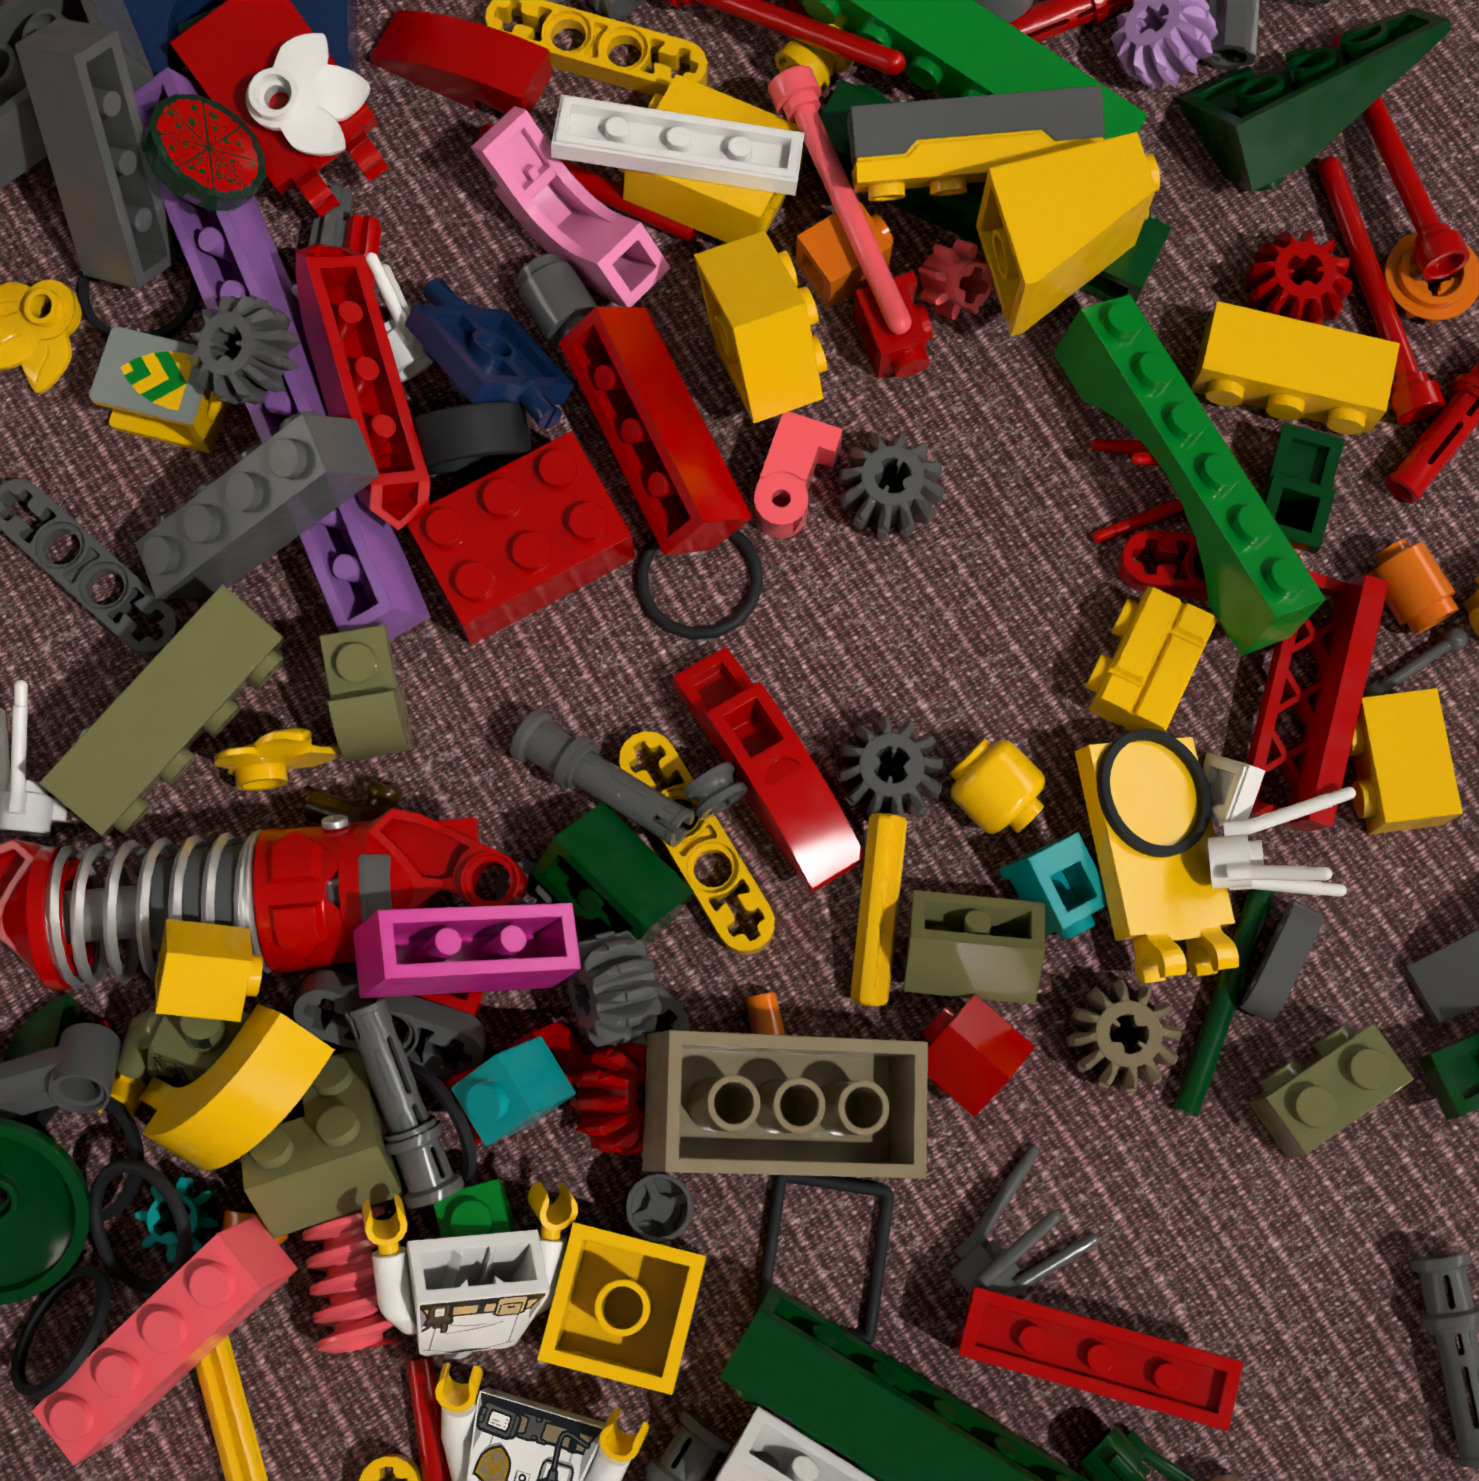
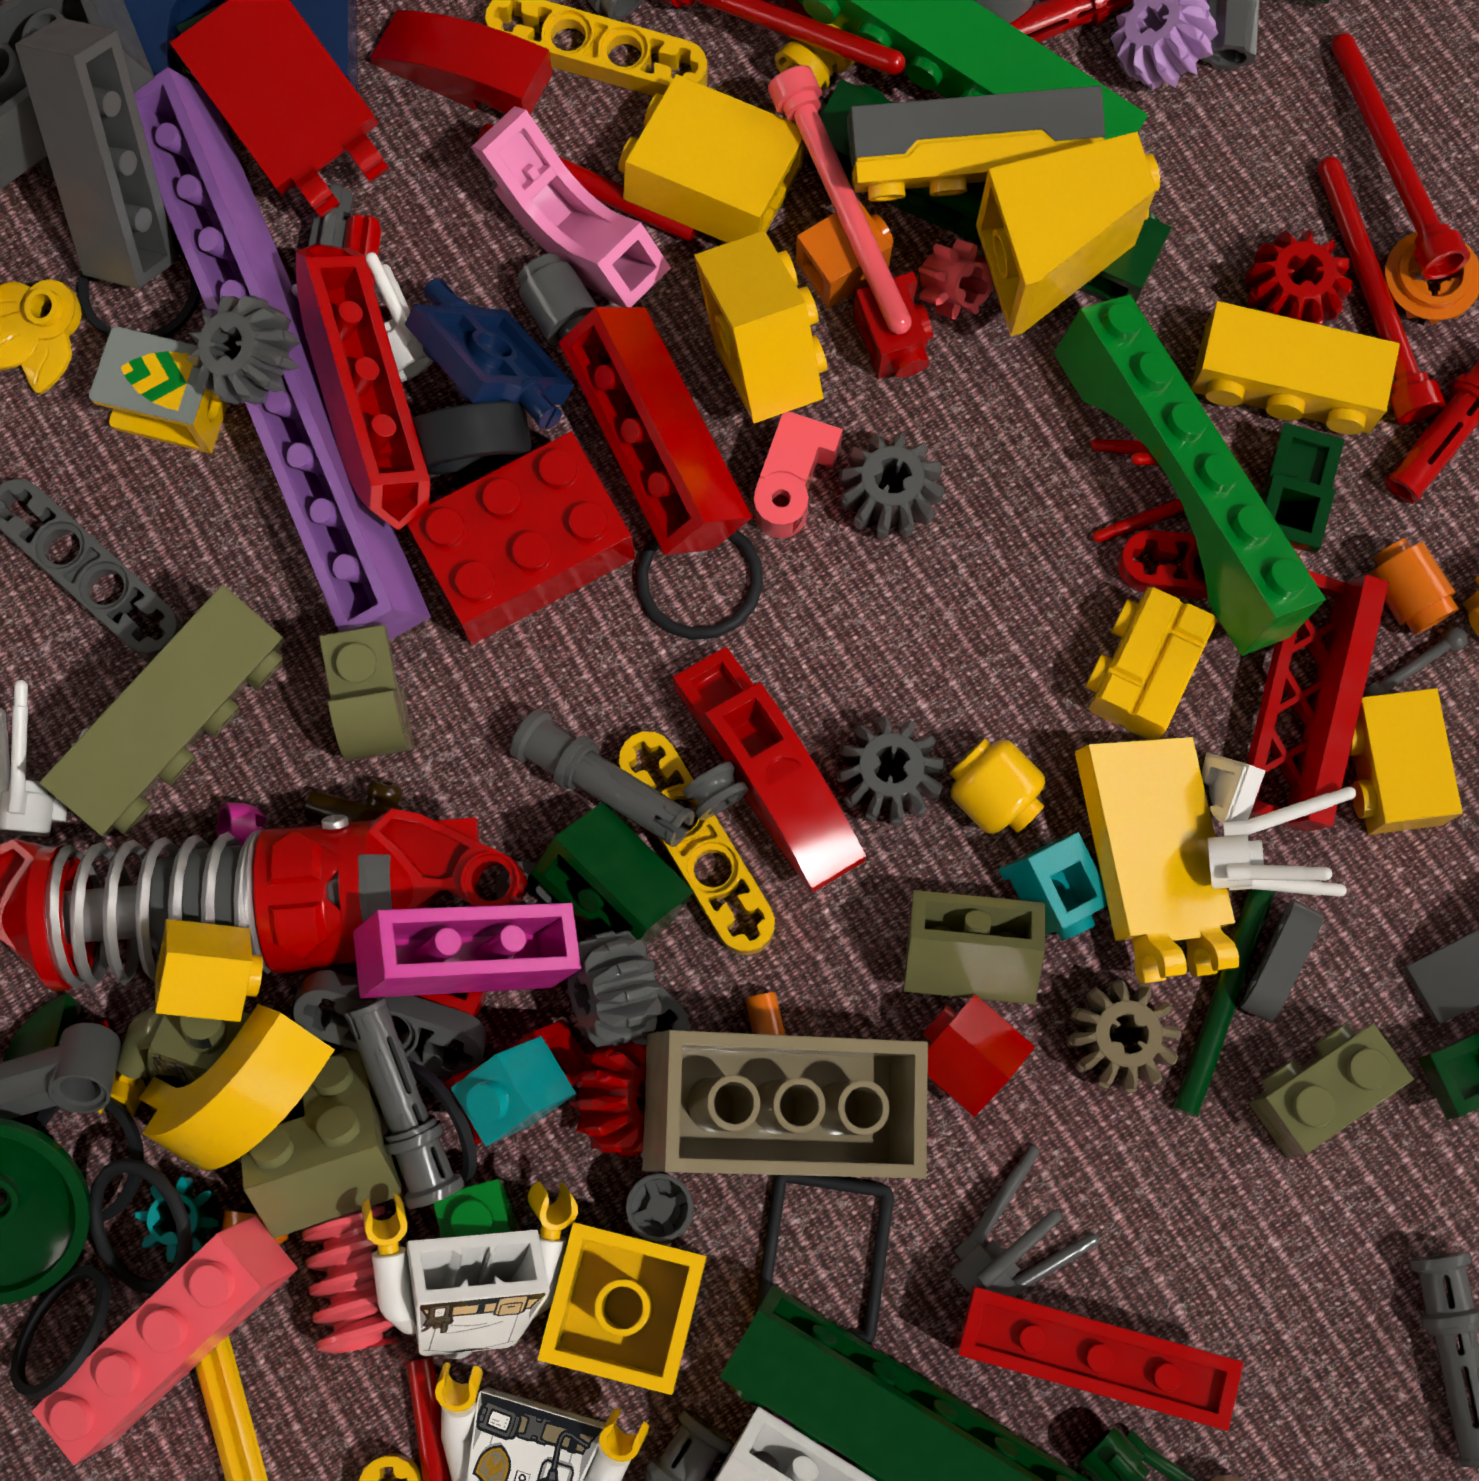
dark grey brick [135,411,379,600] -> none
tile [142,94,266,211] -> none
yellow plate [214,728,342,791] -> none
white plate [246,33,371,156] -> none
white tile [551,94,805,196] -> none
yellow axle [850,813,907,1006] -> none
black piece [1097,729,1211,857] -> none
dark green wedge [1178,7,1451,192] -> none
none -> dark pink hinge [216,802,266,844]

